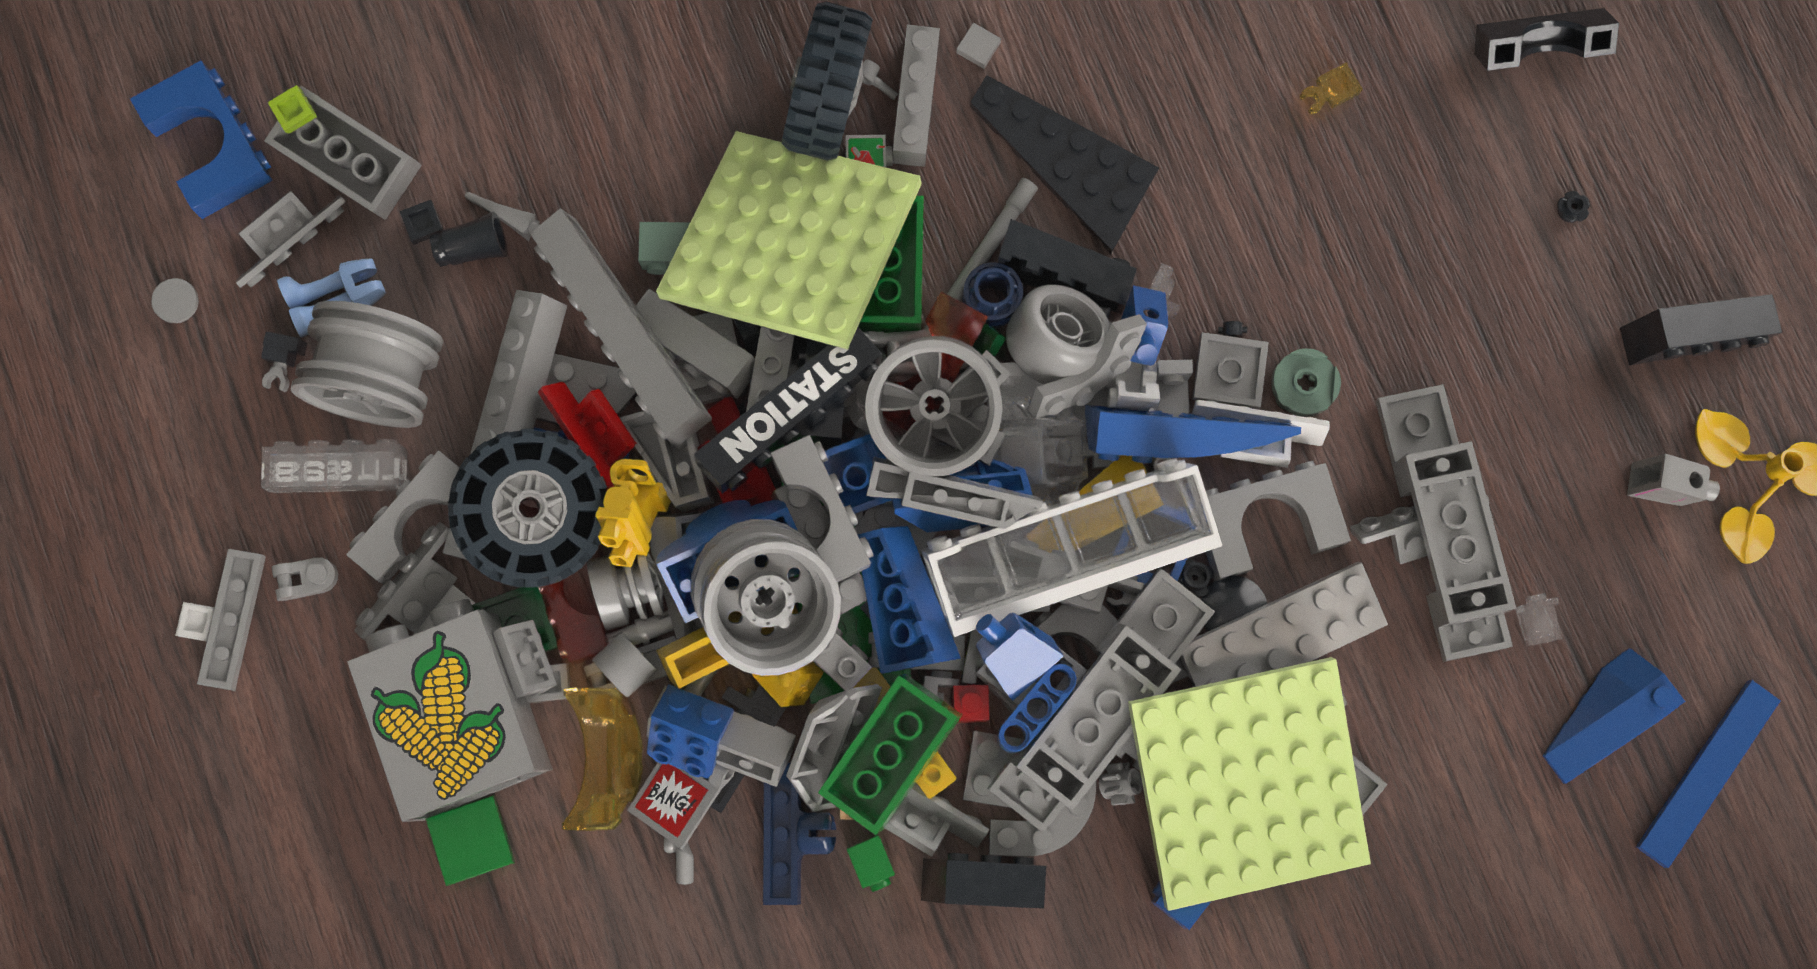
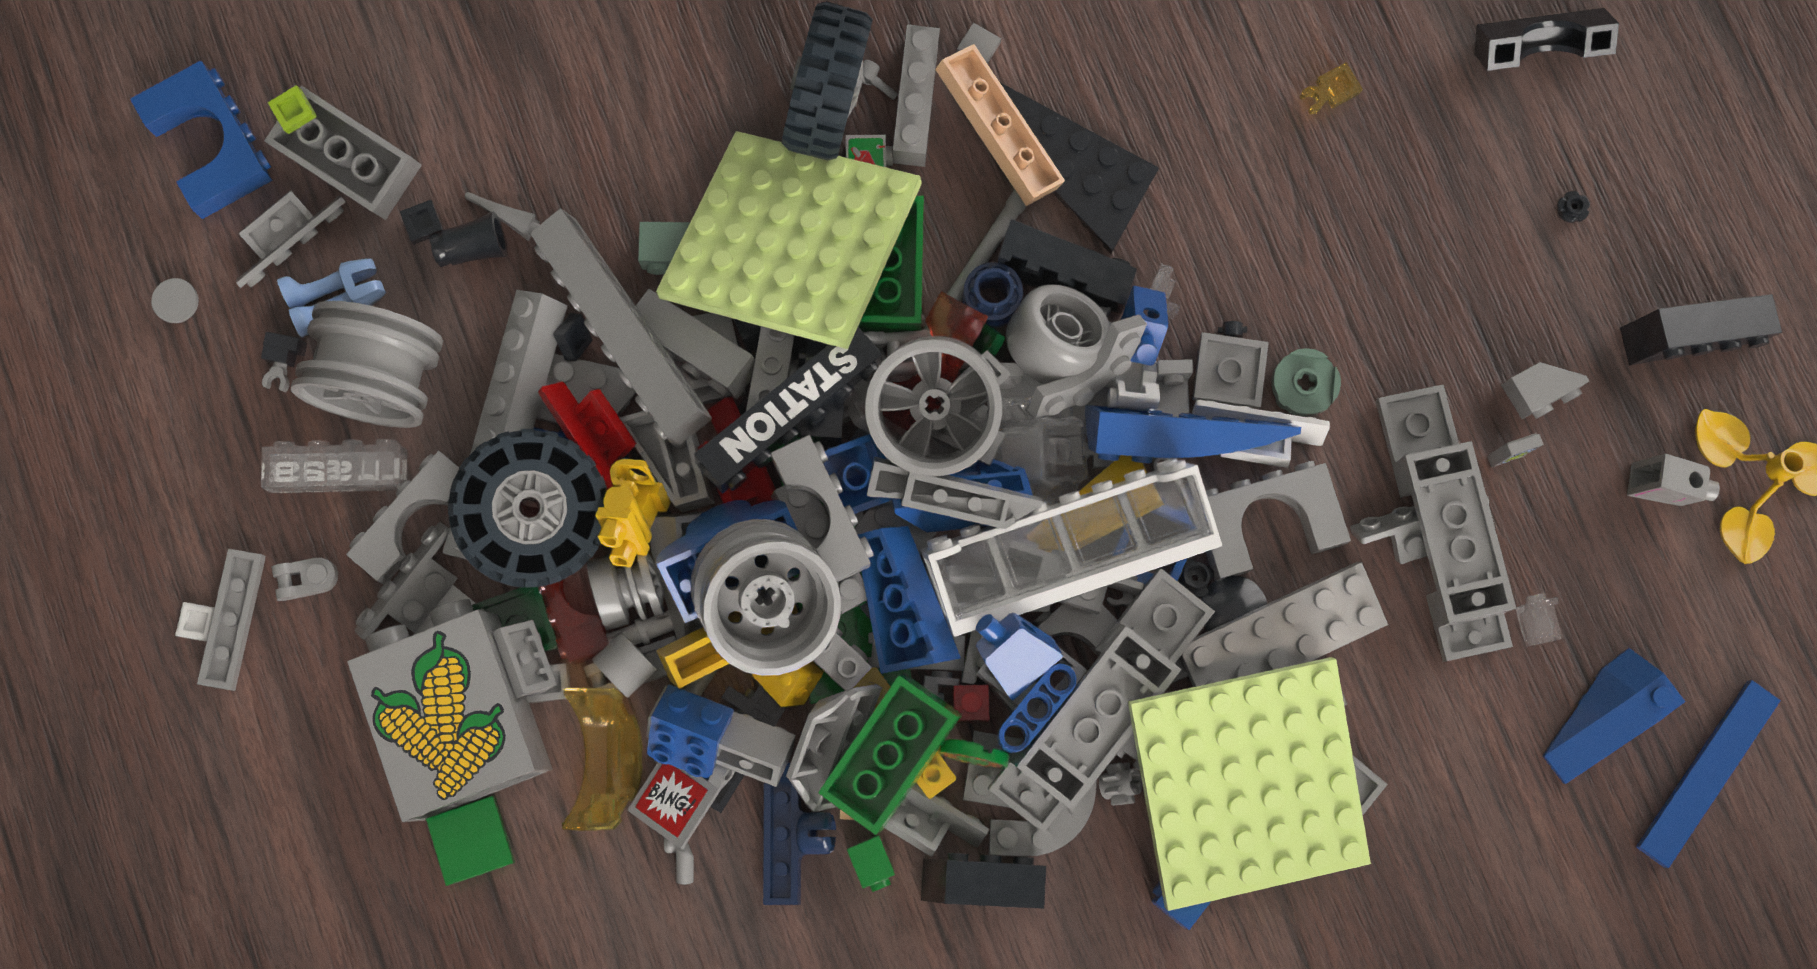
none -> black tile [553,313,593,361]
none -> light nougat piece [935,44,1065,206]
none -> green tile [938,739,1010,769]
none -> light grey tile [1488,433,1544,468]
none -> light grey slope [1501,362,1590,419]

